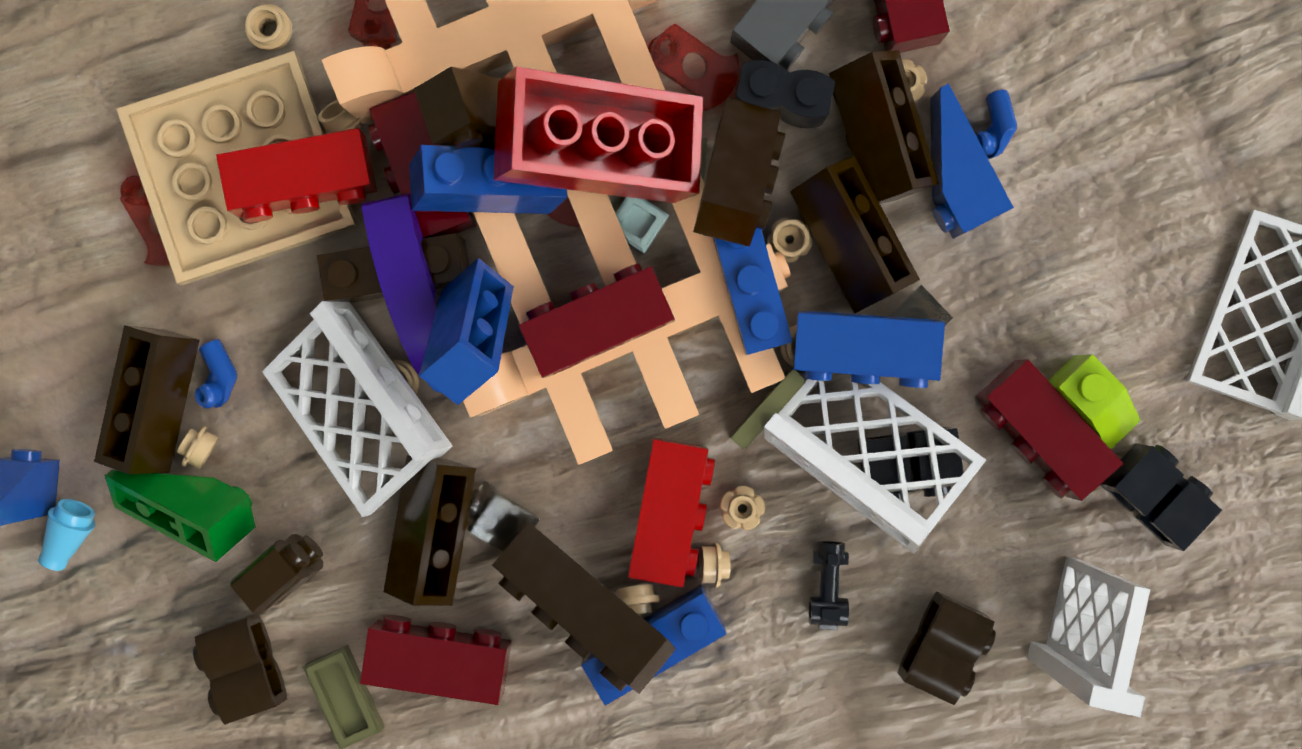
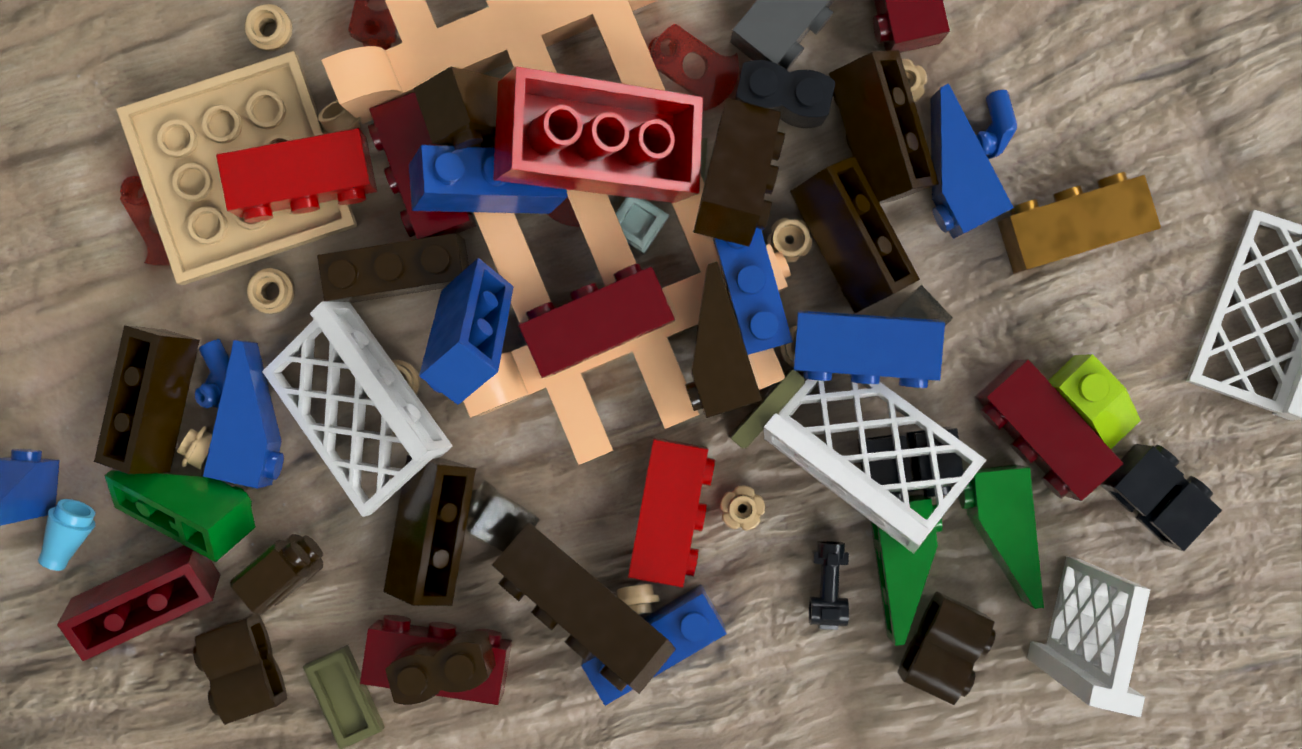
dark purple slope [361,193,439,375] -> none
tan plate [699,543,731,588] -> none
none -> dark red brick [57,545,221,661]
none -> blue slope [203,340,284,489]
none -> tan plate [247,268,295,314]
none -> dark brown brick [385,630,496,705]
none -> dark brown slope [685,262,762,418]
none -> green slope [871,494,943,646]
none -> green slope [958,465,1044,609]
none -> pearl gold brick [997,172,1161,274]

